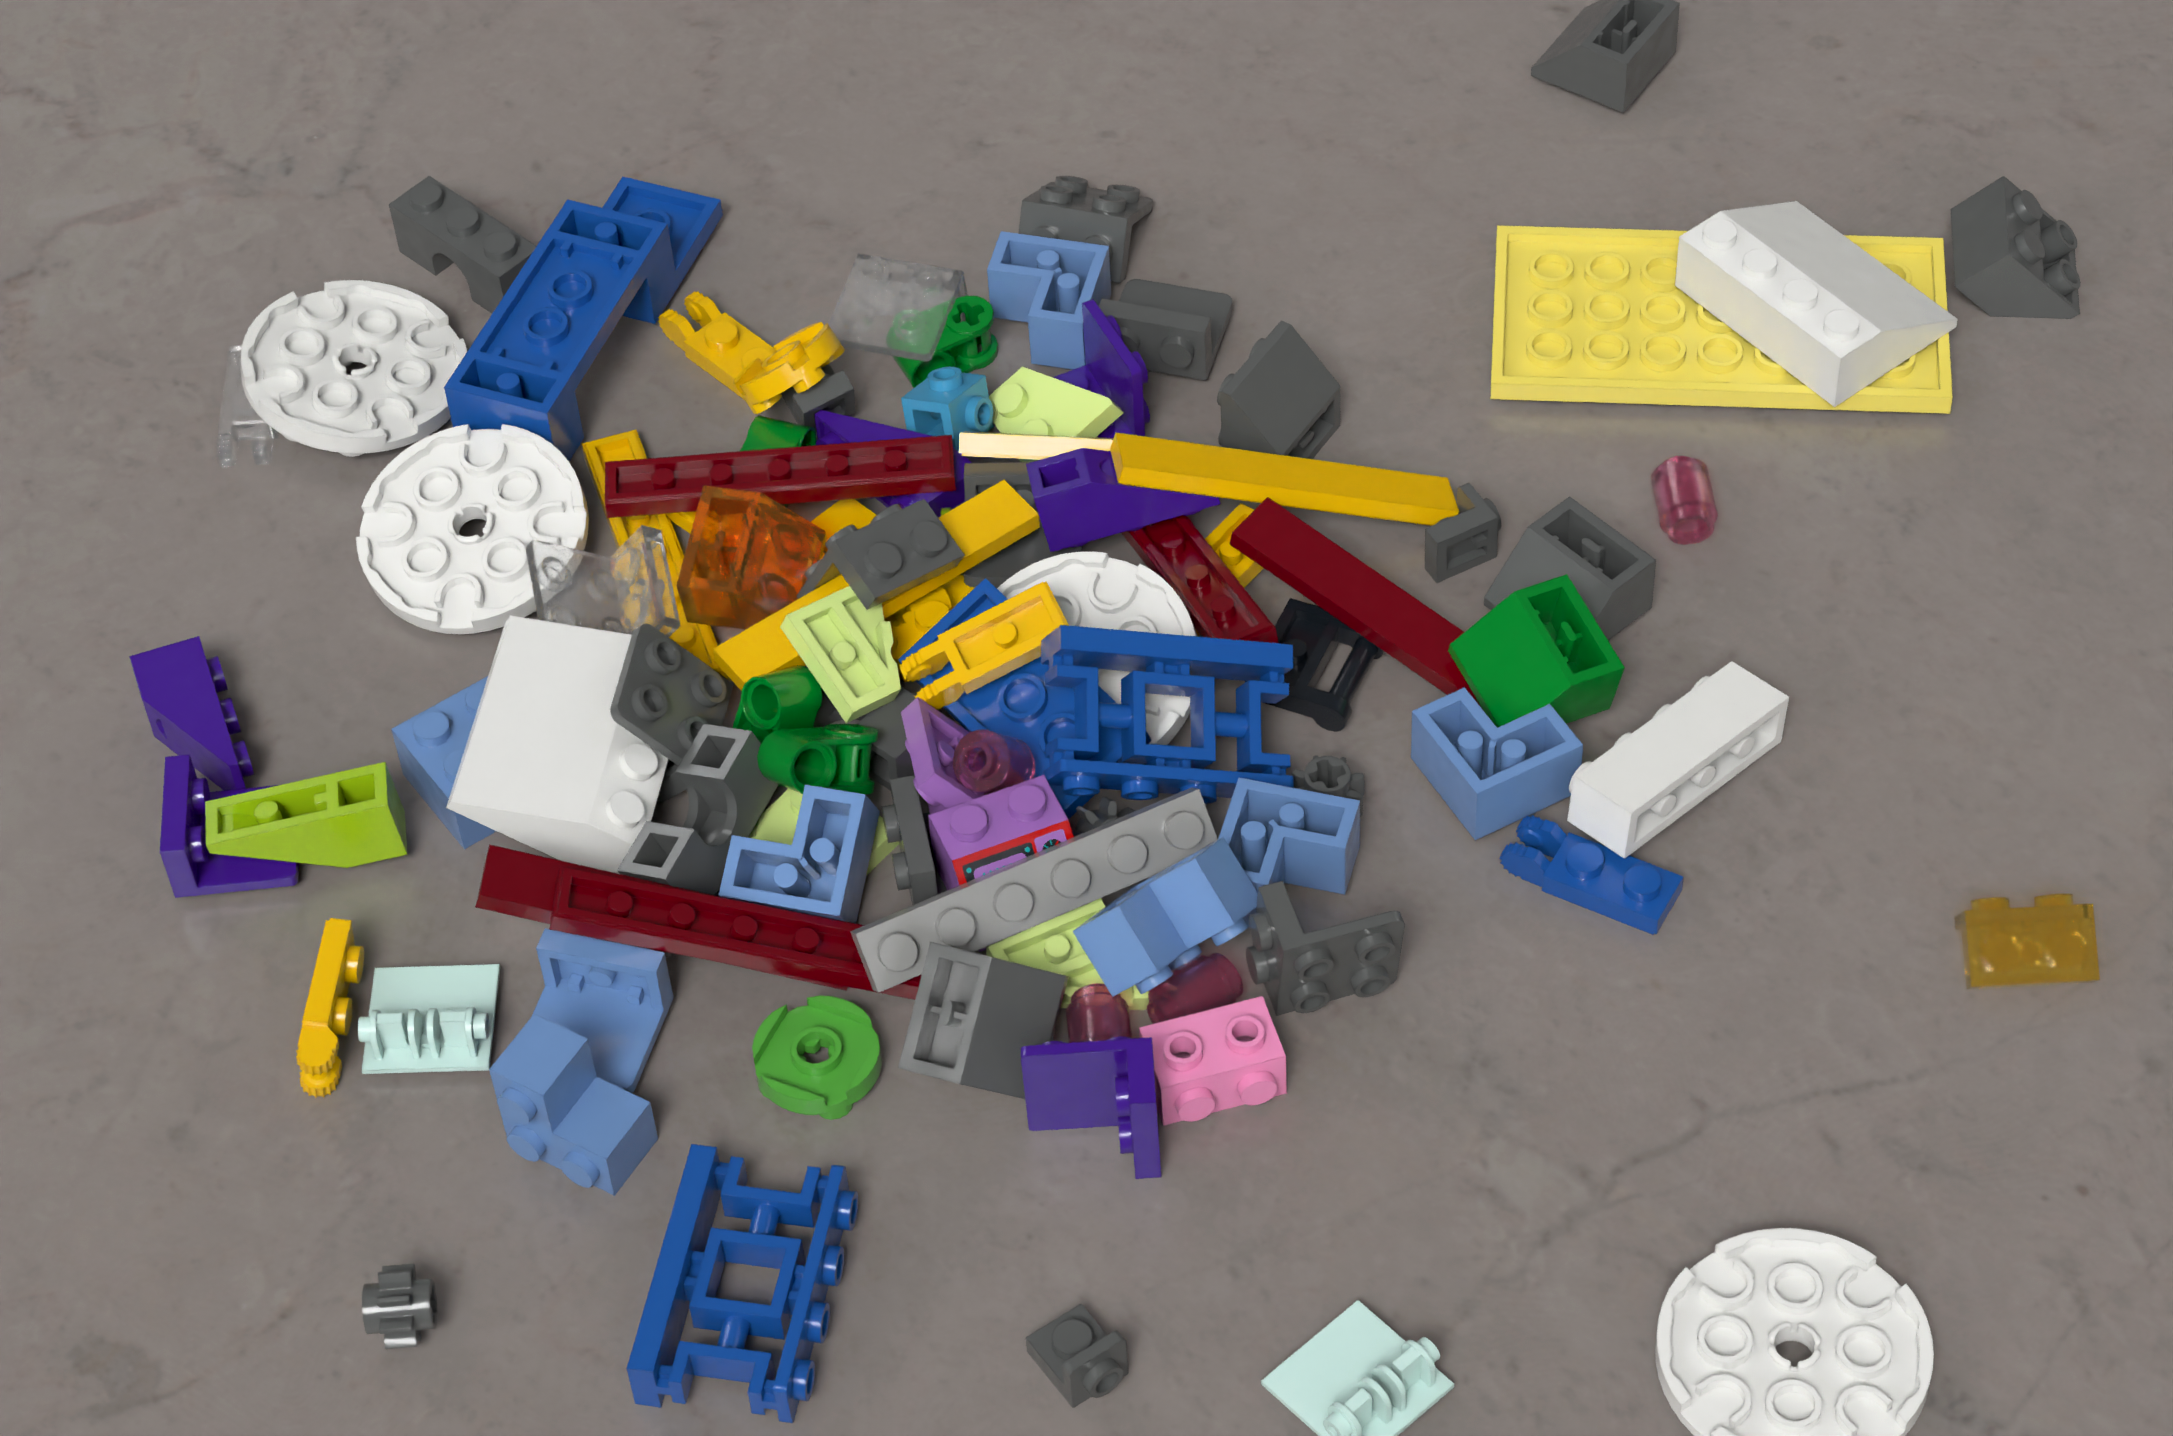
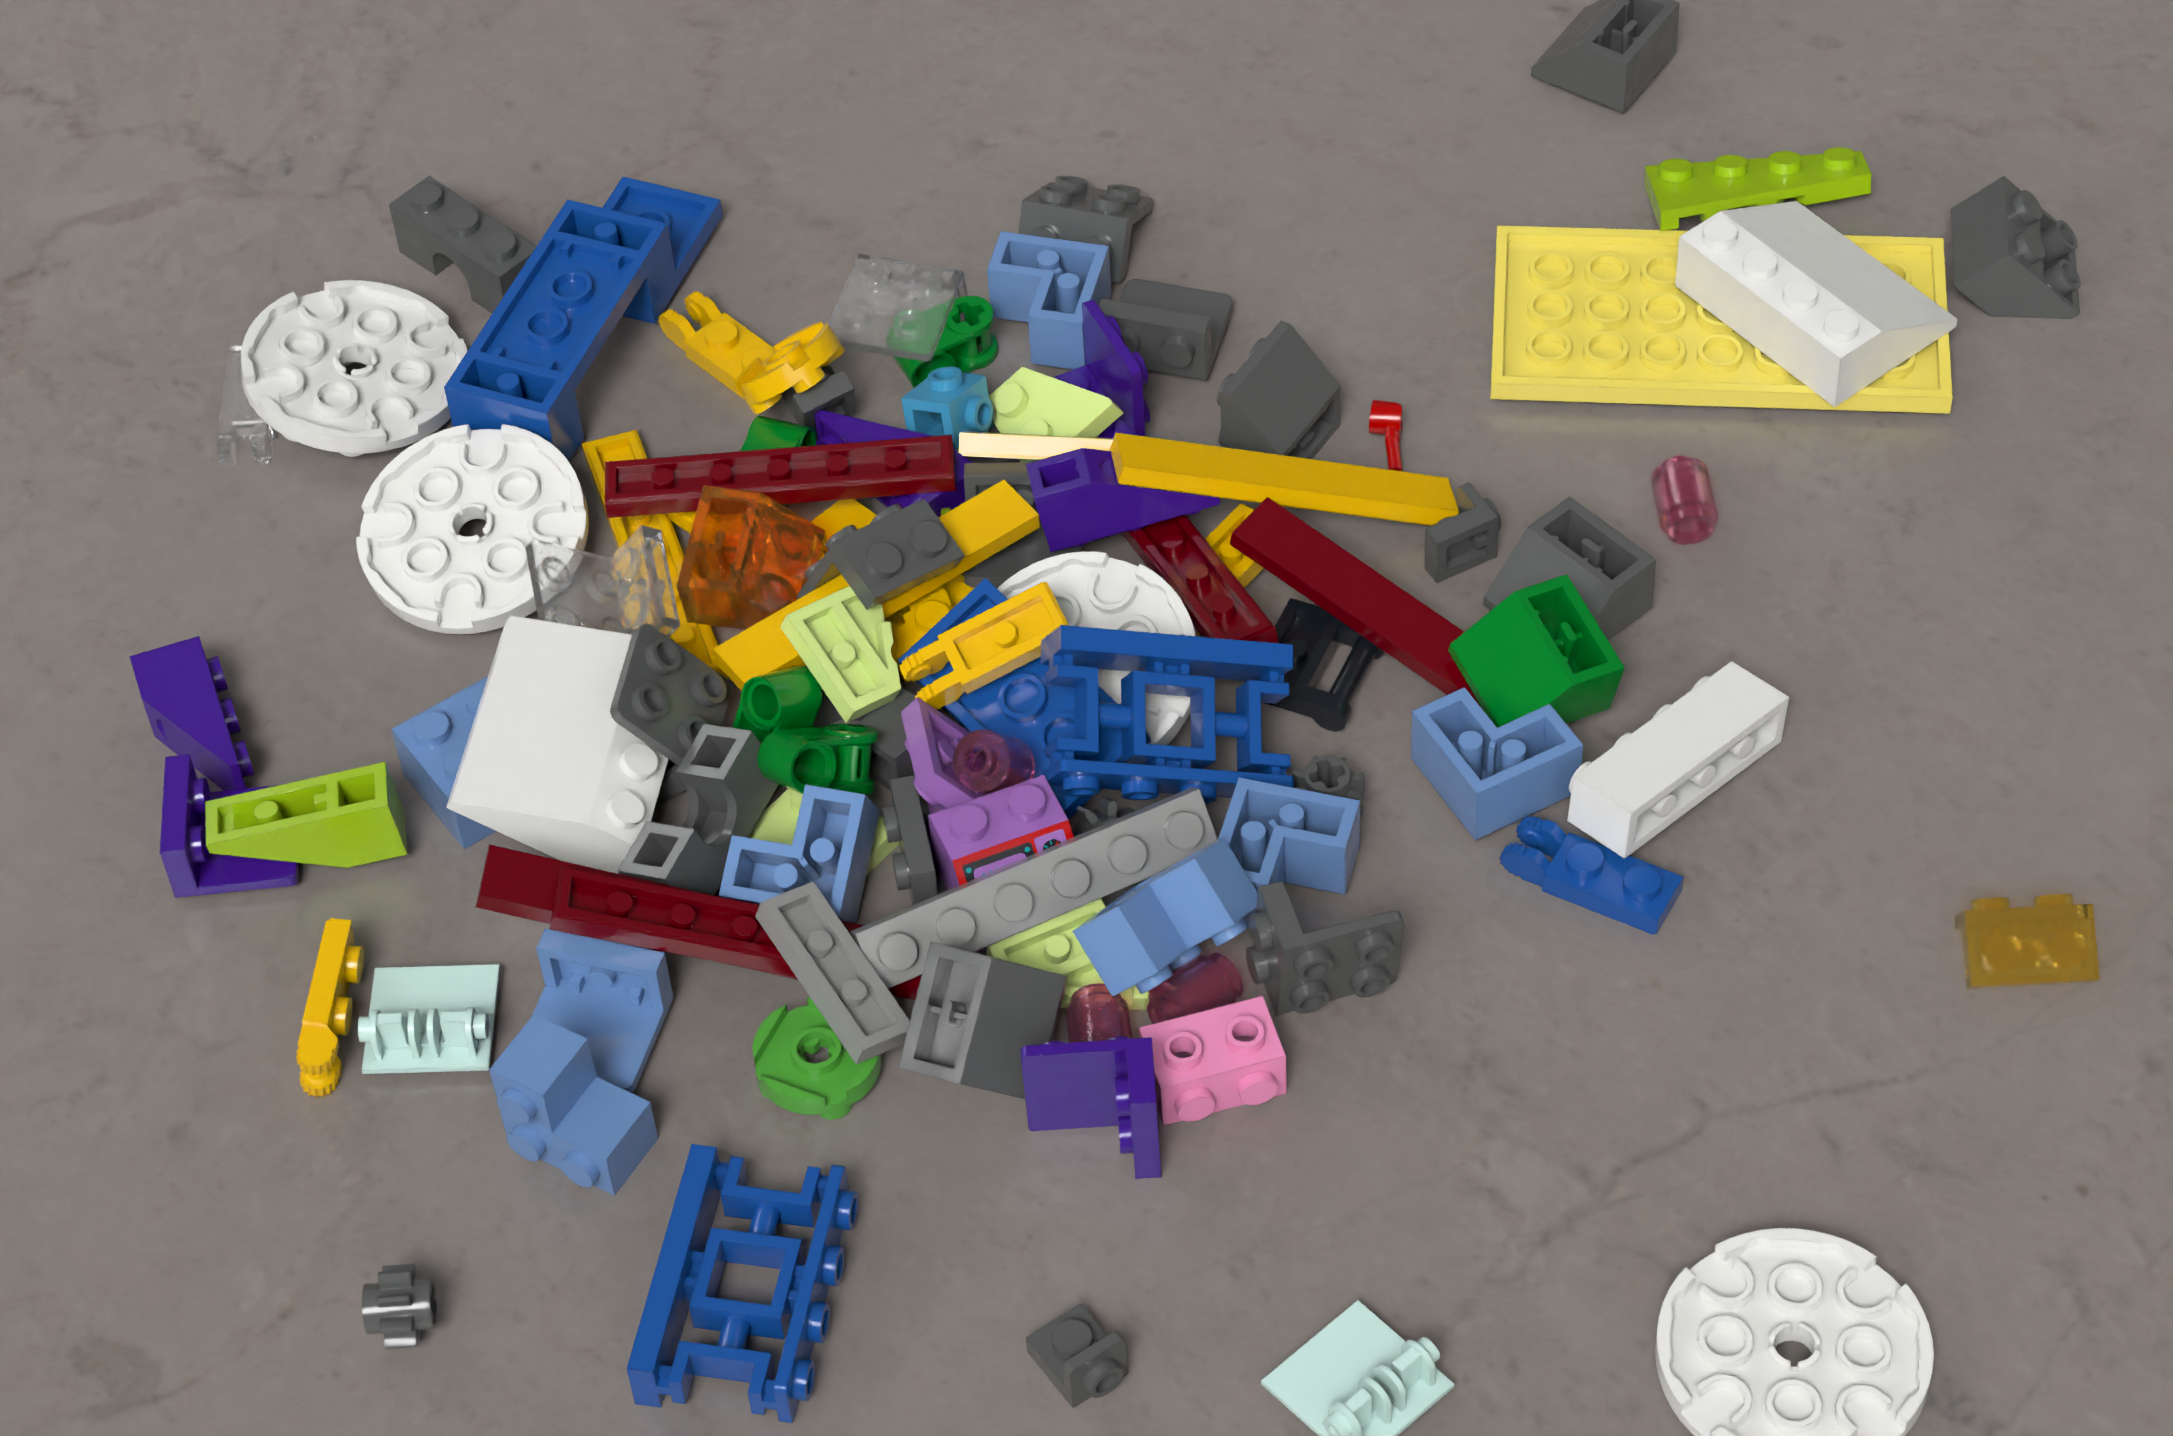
none -> light grey plate [755,881,910,1065]
none -> red hand [1369,400,1403,472]
none -> lime wing [1644,147,1872,231]

